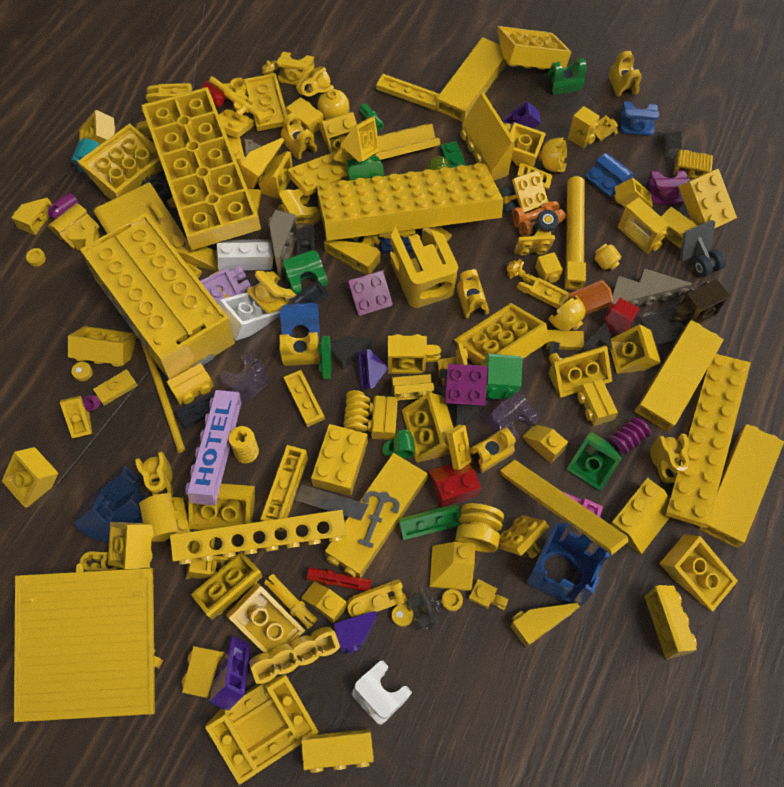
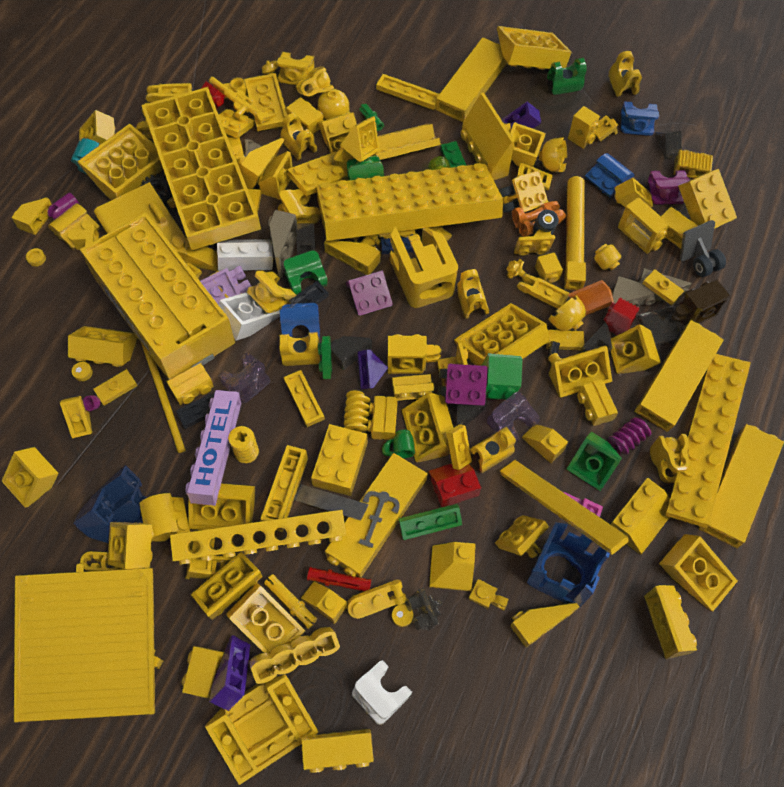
yellow piece [135,451,173,497] -> none
dark purple slope [334,611,377,655] -> none
yellow tile [441,589,463,612] -> none
yellow wheel [455,503,504,552] -> none
none -> yellow plate [642,270,684,305]

